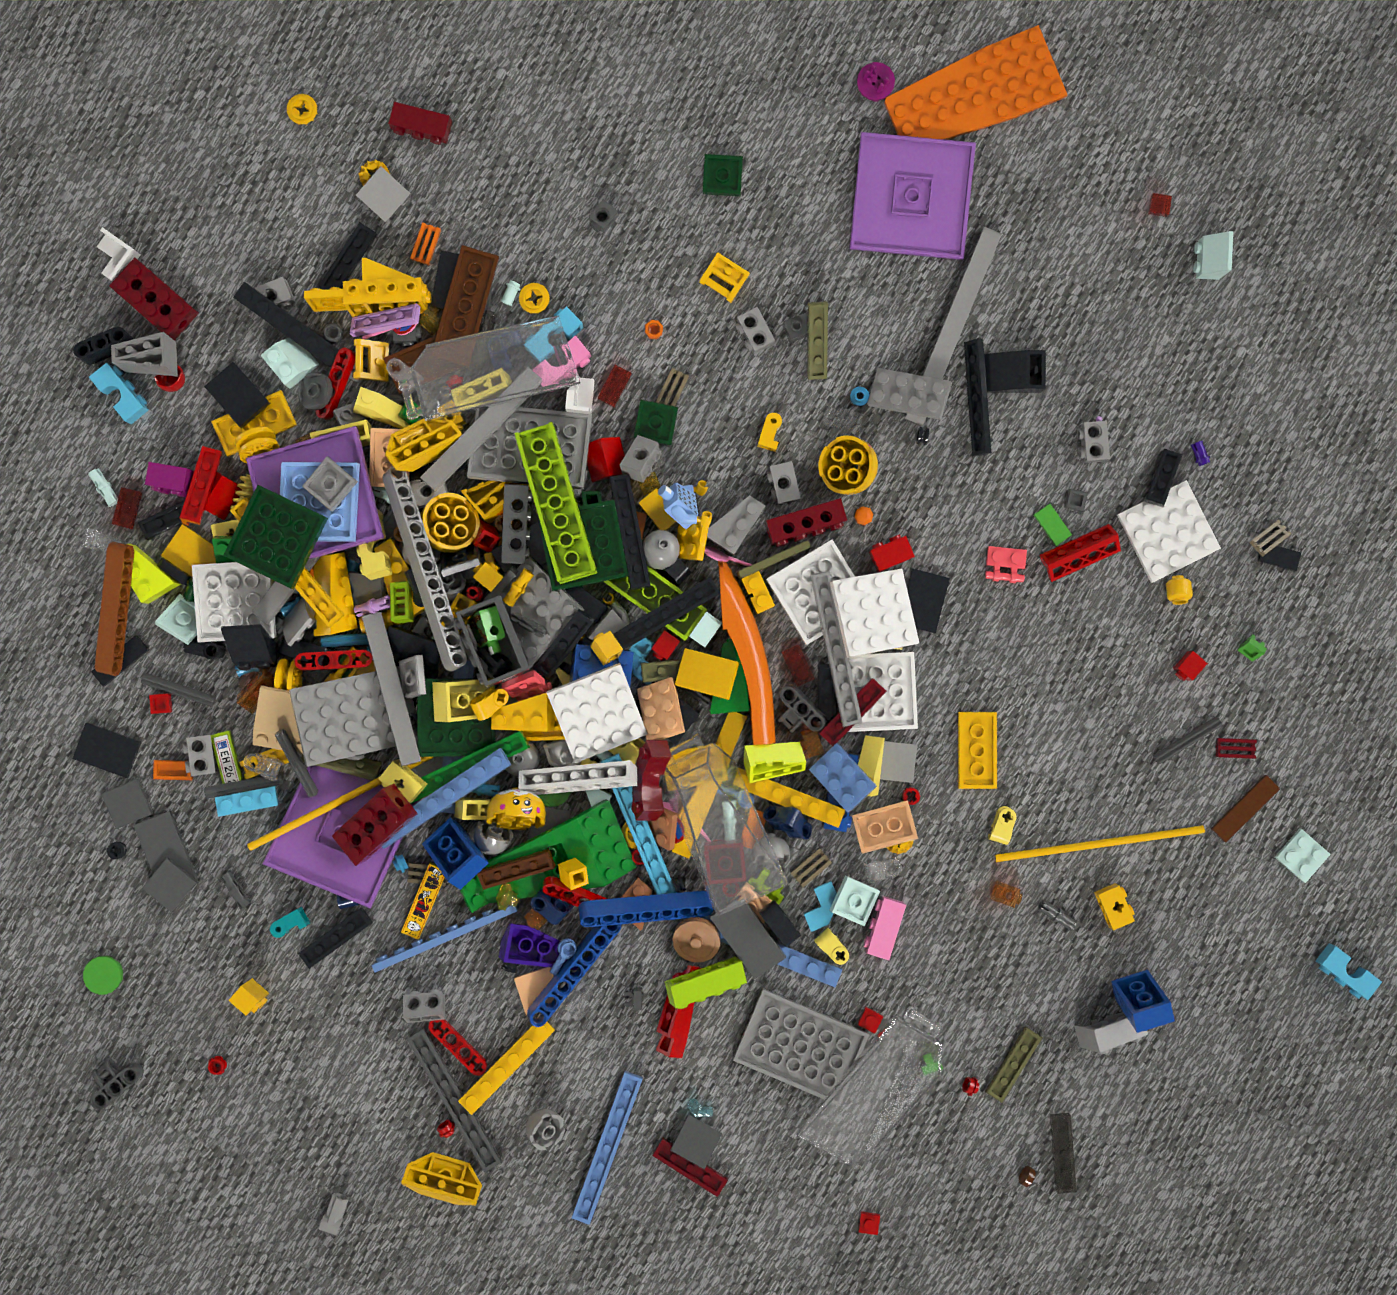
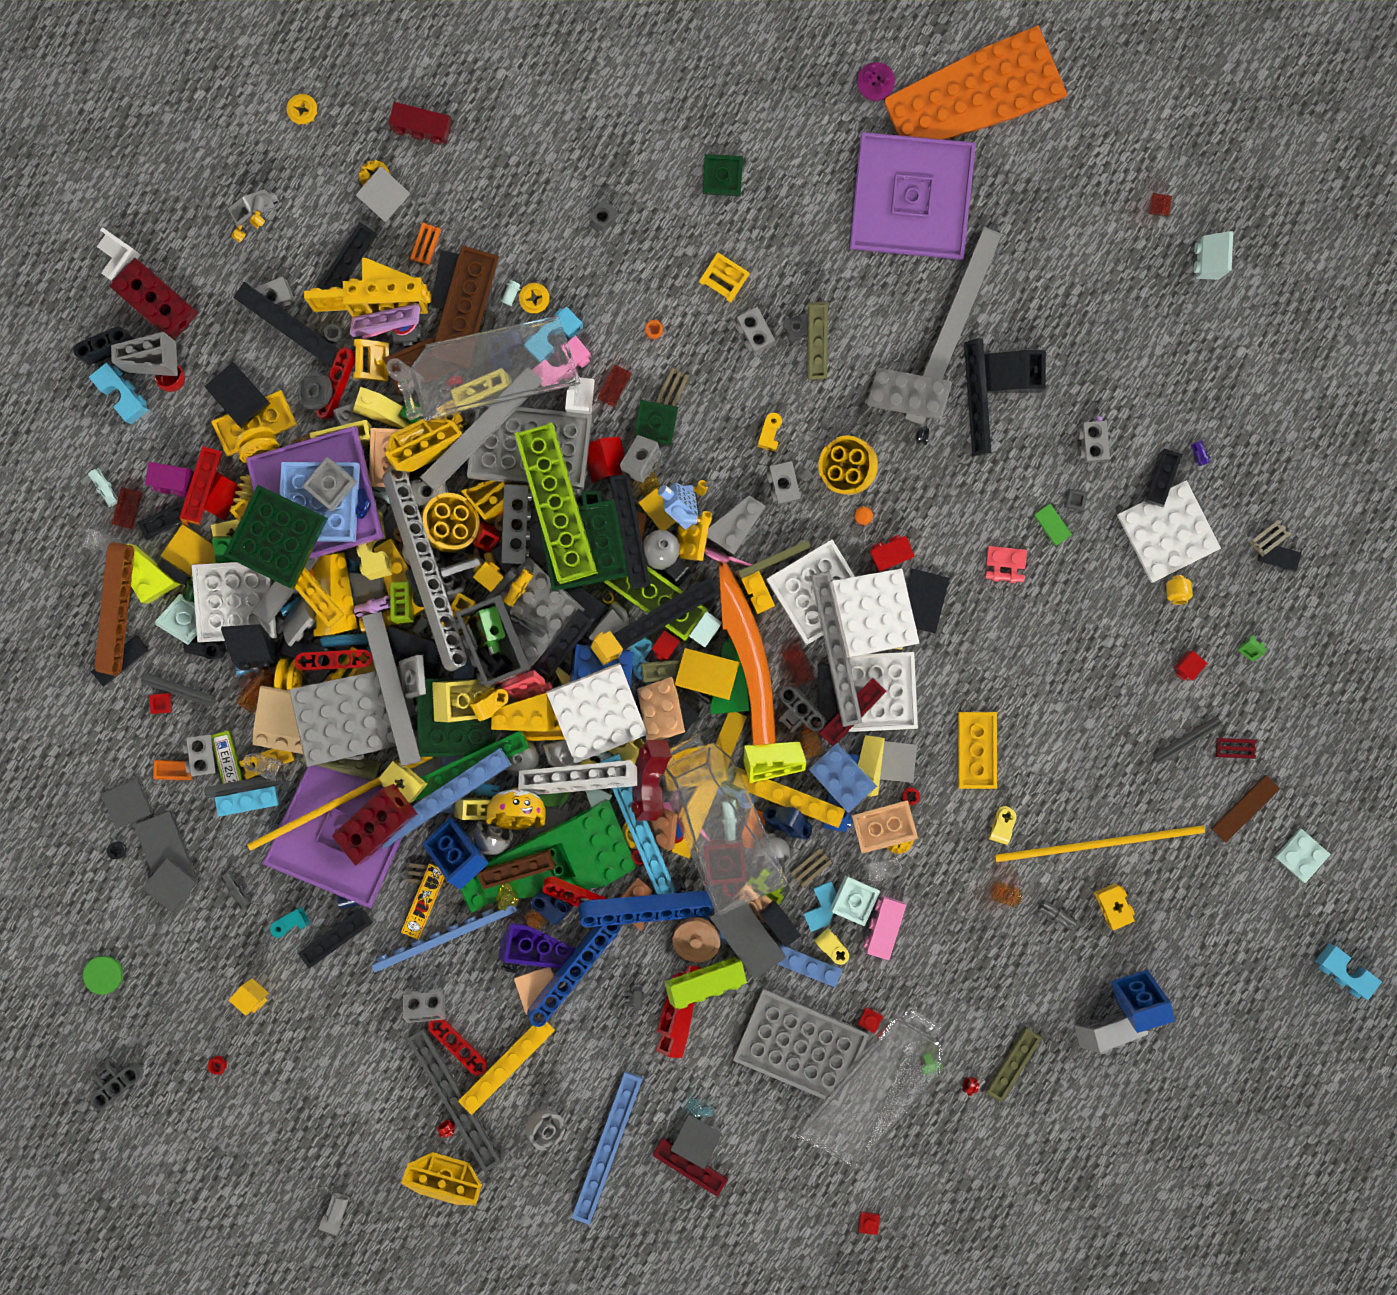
black tile [72,723,141,778] -> none
light aqua slope [261,338,320,389] -> none
dark grey axle [275,729,318,797] -> none
dark azure plate [392,854,408,873] -> none
clear yellow tile [419,309,441,336] -> none
red pin [466,586,484,601] -> none
medium blue plate [550,938,577,975] -> none
yellow brick [558,858,589,890] -> none
dark red brick [765,498,848,548] -> none
dark azure plate [850,387,869,406] -> none
reddish brown tile [1019,1166,1036,1187] -> none
red fence [1040,524,1121,582] -> none
clear smoke plate [1050,1113,1077,1194] -> none
none -> light grey torso [228,189,278,242]
none -> clear blue arm [355,489,371,519]

